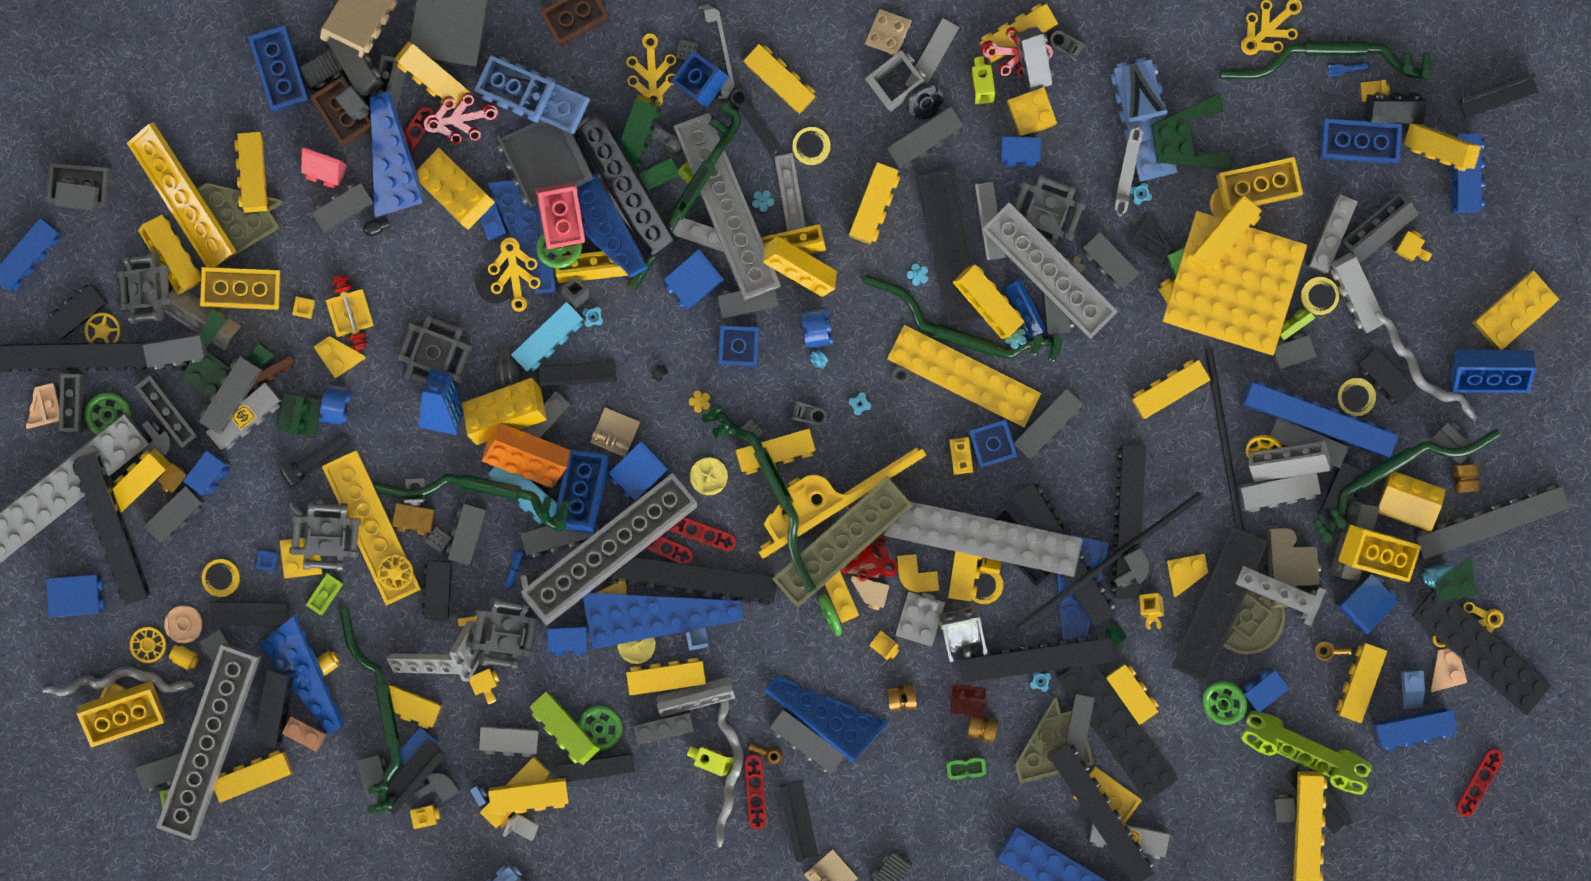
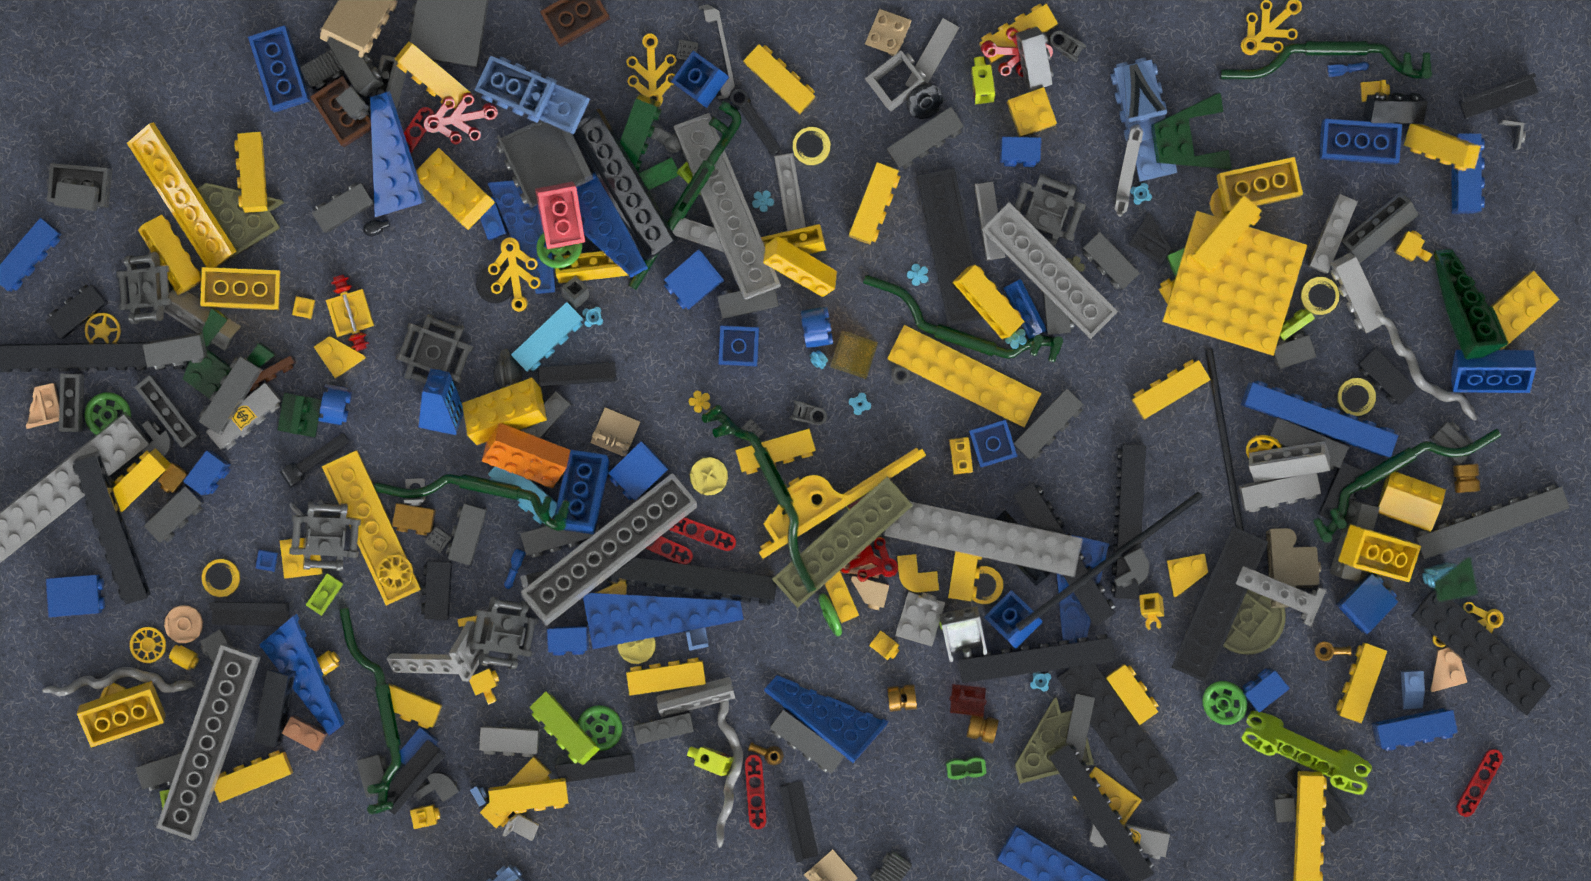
coral slope [301,148,348,189] -> none
black plate [651,365,669,382] -> none
yellow tile [980,557,1001,574] -> none
dark green tile [1106,621,1127,645] -> none
none -> clear yellow slope [830,331,878,379]
none -> blue brick [984,590,1043,649]
none -> dark green wedge [1434,249,1508,359]
none -> light grey bracket [1499,120,1526,150]

